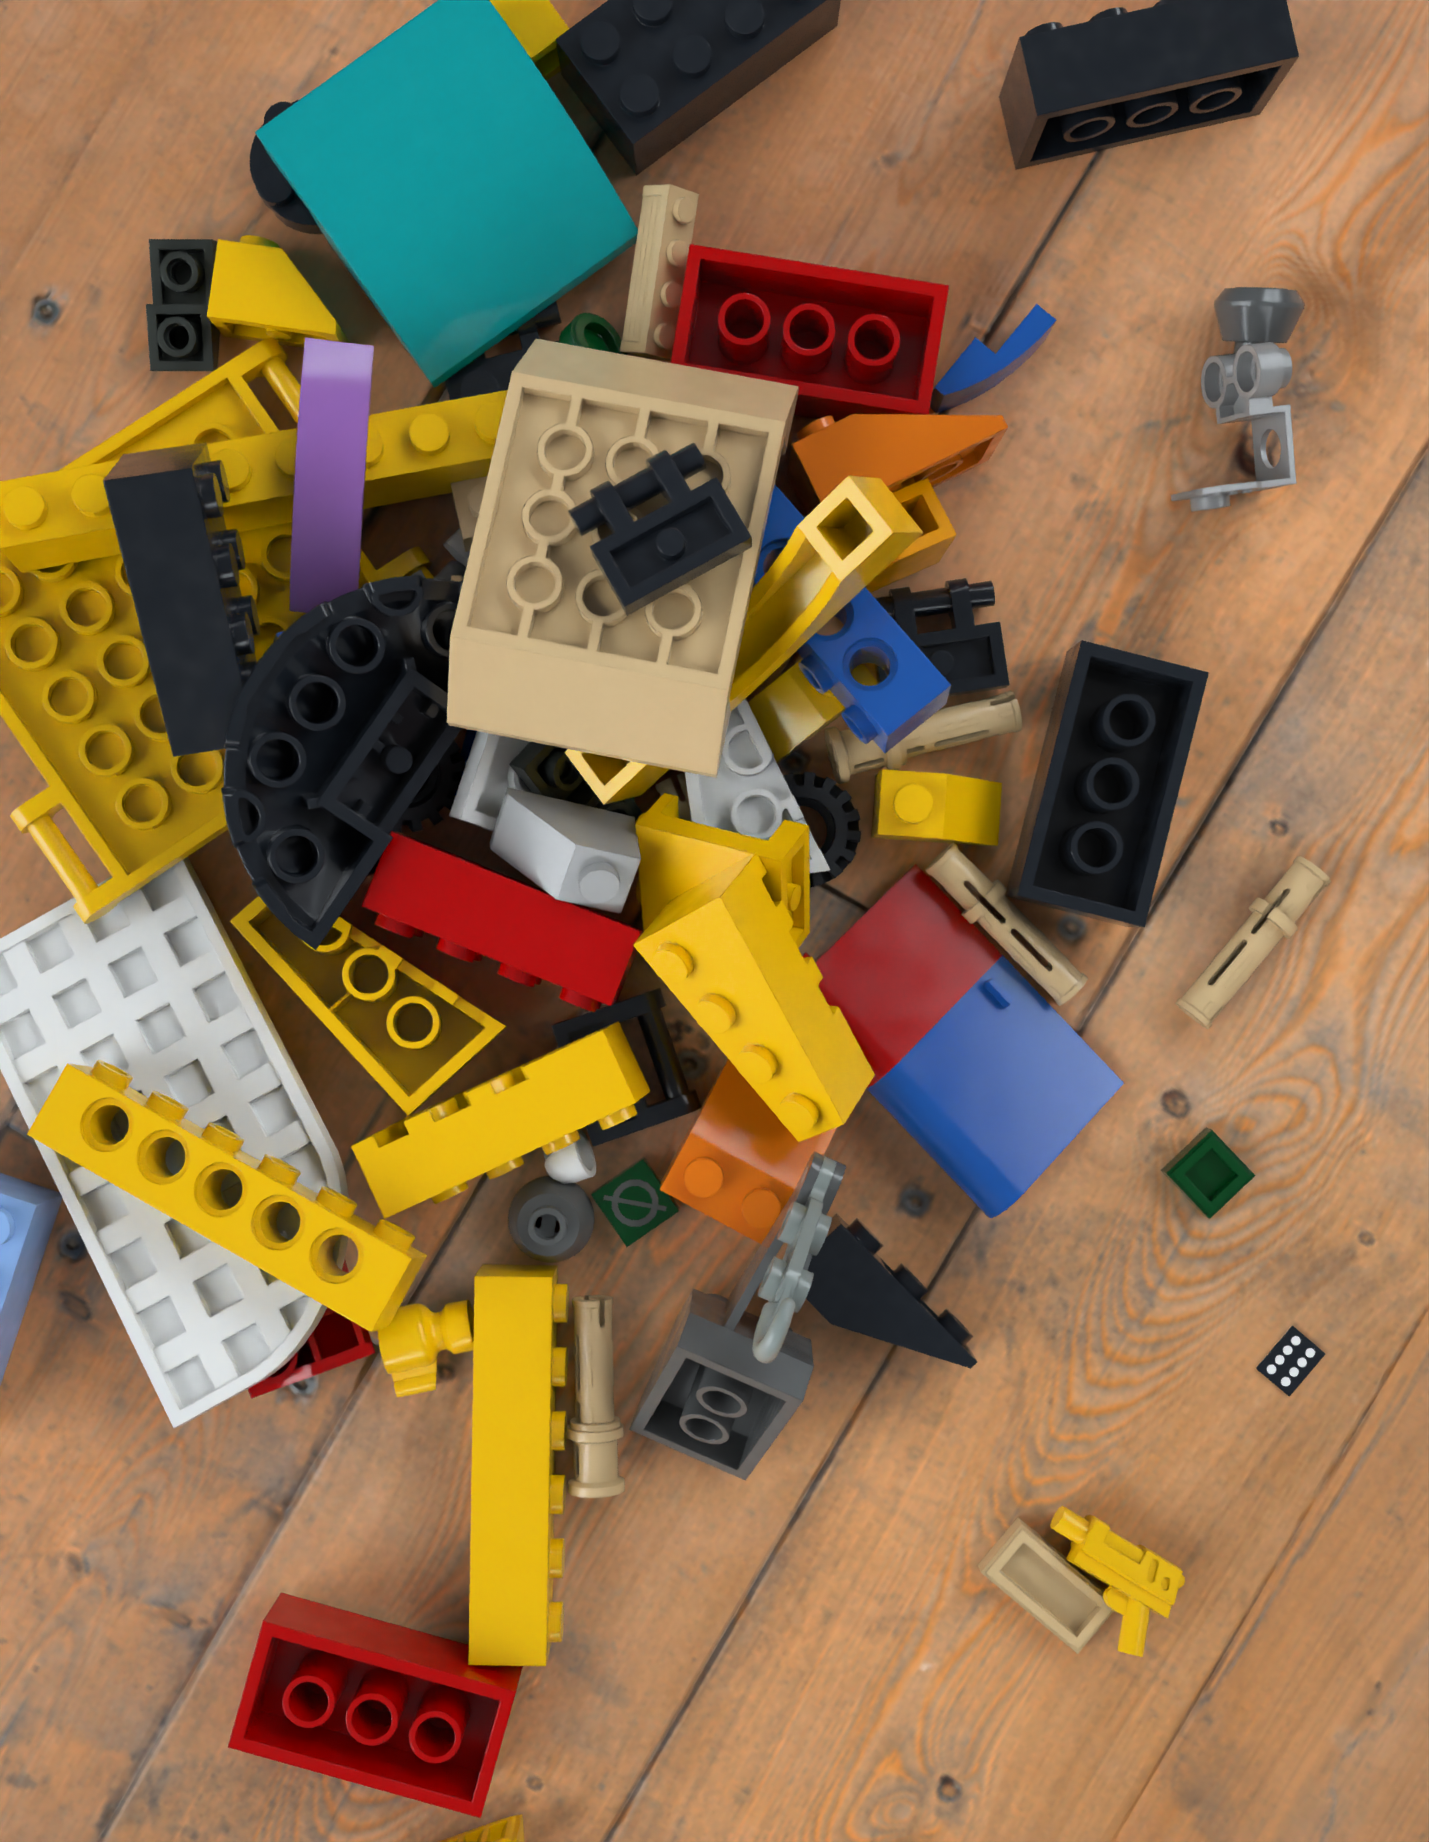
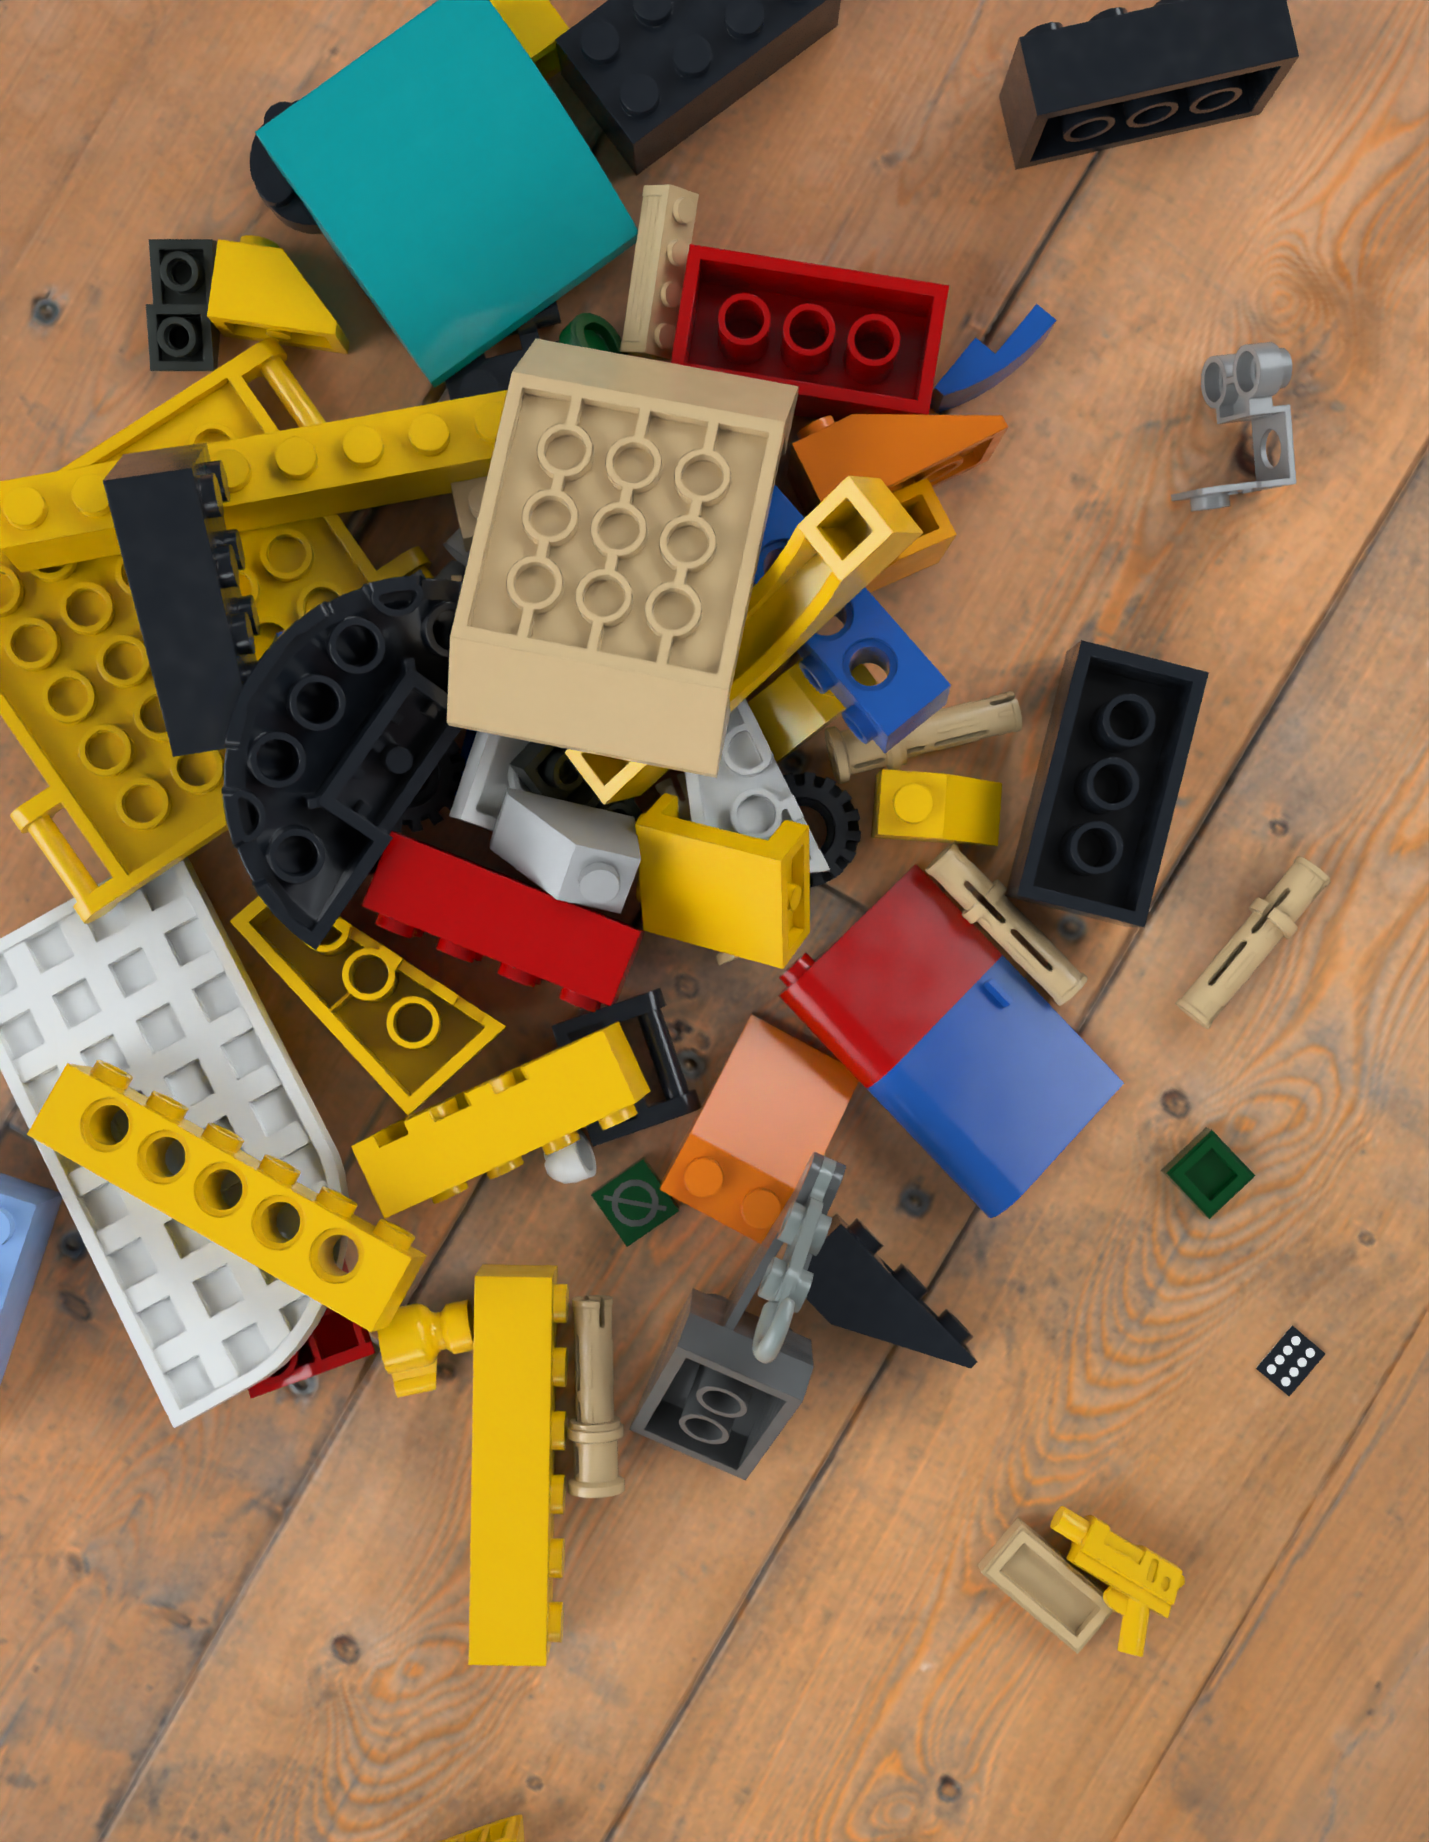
red brick [228,1592,523,1818] -> none
medium lavender slope [290,338,374,613] -> none
dark grey cone [508,1176,594,1263] -> none
black plate [568,443,752,616] -> none
yellow wedge [633,852,875,1142] -> none
black plate [874,578,1010,697] -> none
dark grey cone [1214,287,1305,354] -> none

